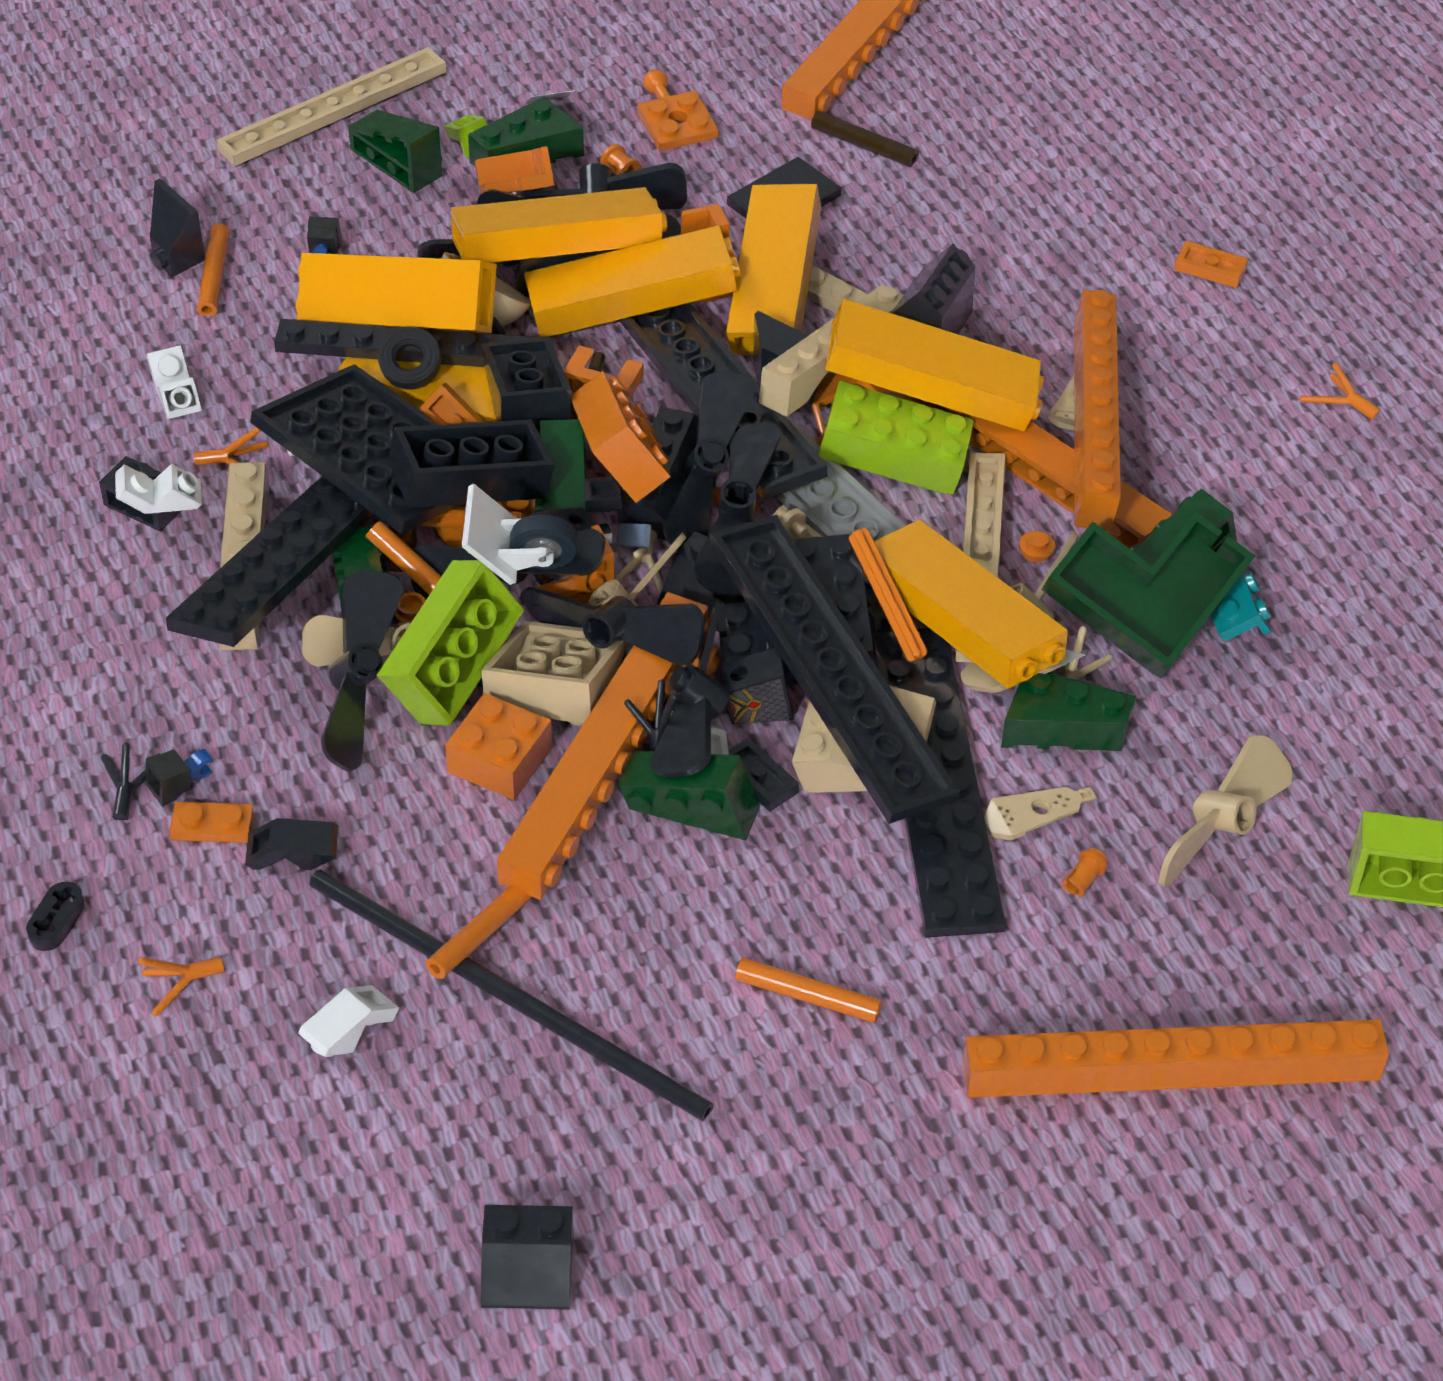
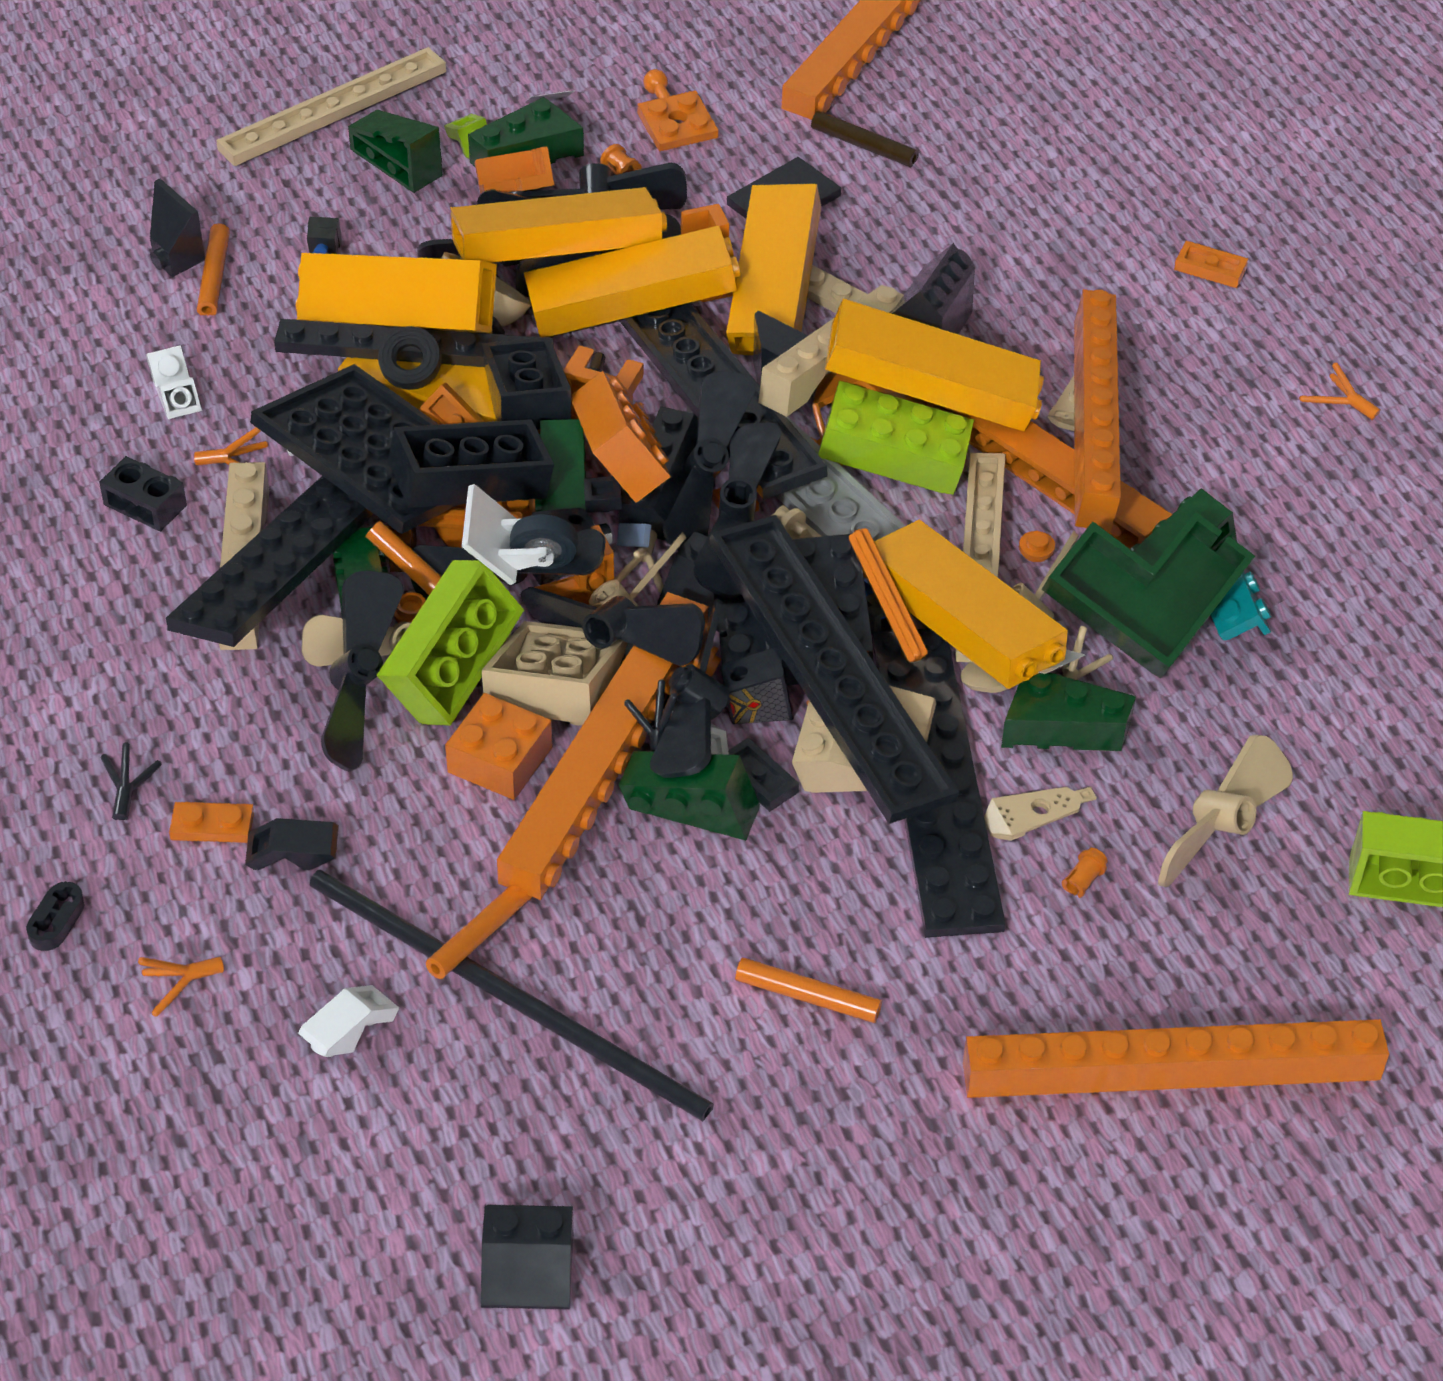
white slope [115,464,202,514] -> none
pearl dark grey piece [146,749,213,807] -> none

